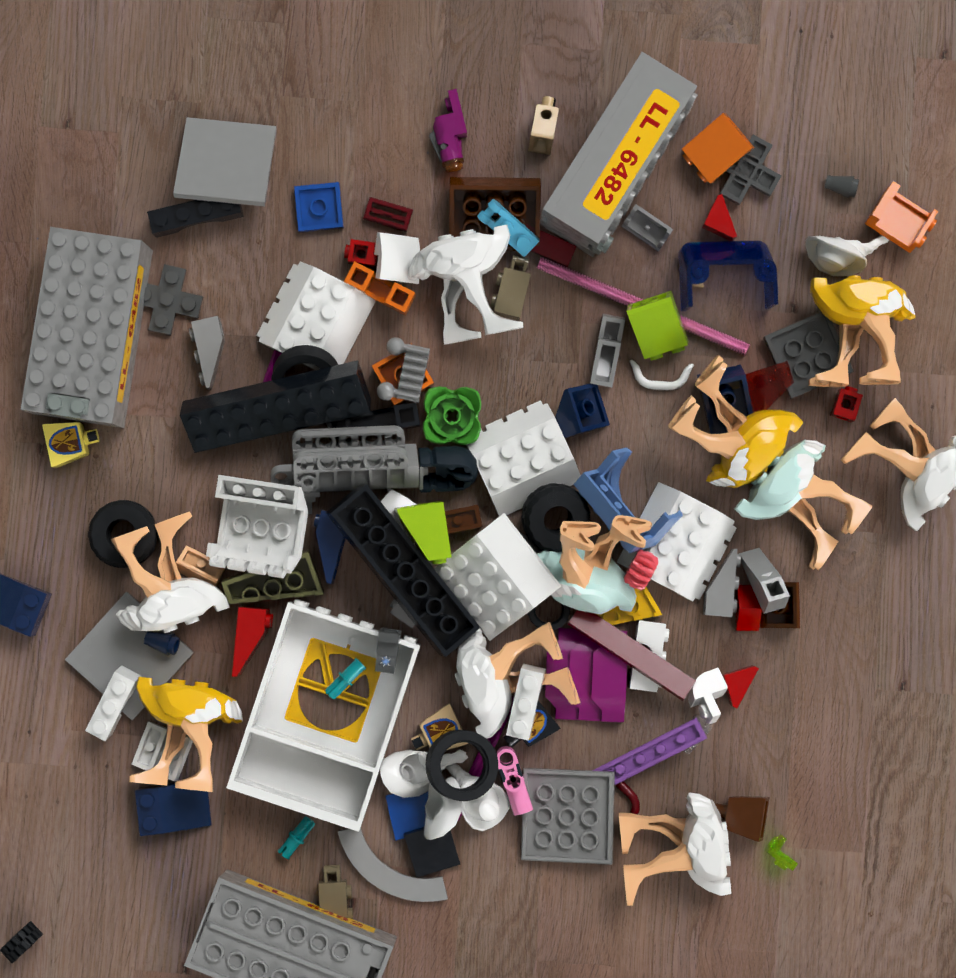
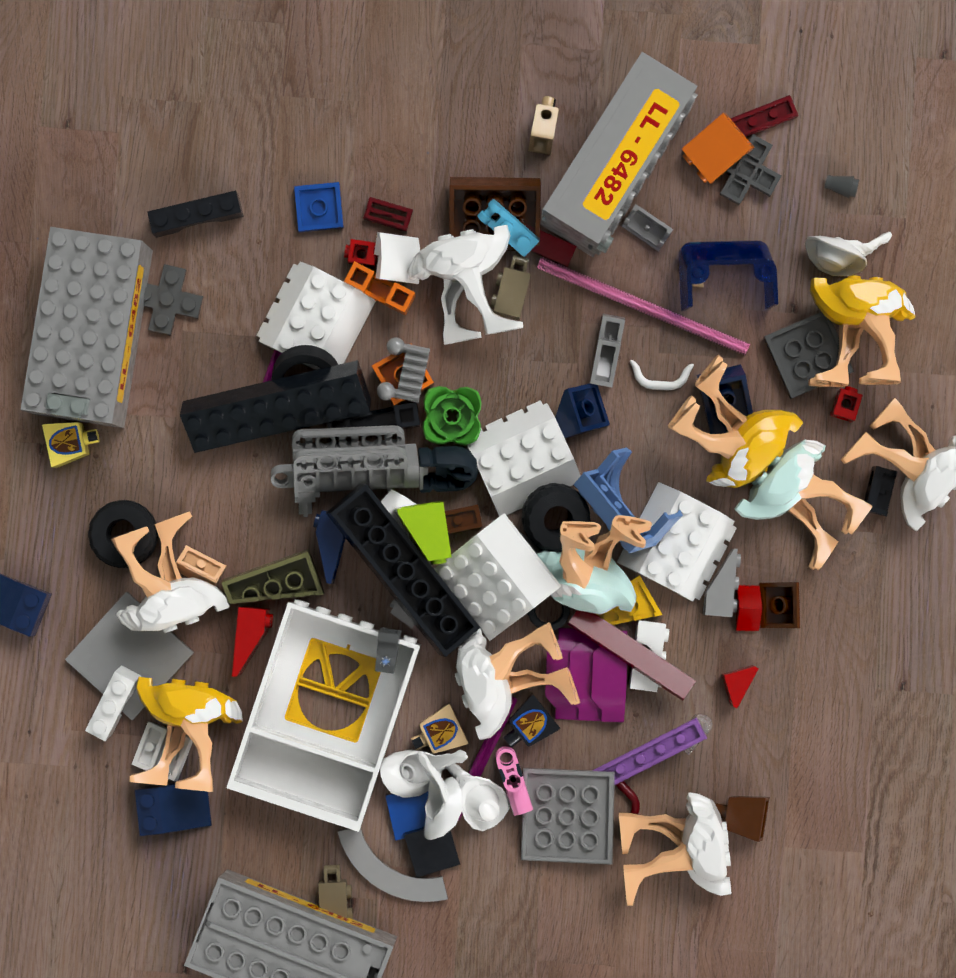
black tyre [0,921,43,963] -> none
dark blue cone [144,631,180,656] -> none
light grey tile [173,117,277,207] -> none
light grey slope [189,316,225,390] -> none
white slope [206,475,308,578] -> none
teal axle [277,816,315,860] -> none
teal axle [325,658,366,699] -> none
black tyre [425,730,498,801] -> none
magenta plate [429,89,467,173] -> none
white arch [506,663,546,741] -> none
coral gear [624,550,658,590] -> none
lime slope [626,291,688,361] -> none
white brick [688,668,728,725] -> none
red slope [702,194,737,241] -> none
light grey slope [739,548,790,614] -> none
clear red wing [746,361,794,412] -> none
clear neon green bracket [767,834,798,871] -> none
panel [865,181,938,253] -> none
none -> dark red tile [730,95,799,137]
none -> black hinge [864,466,897,517]

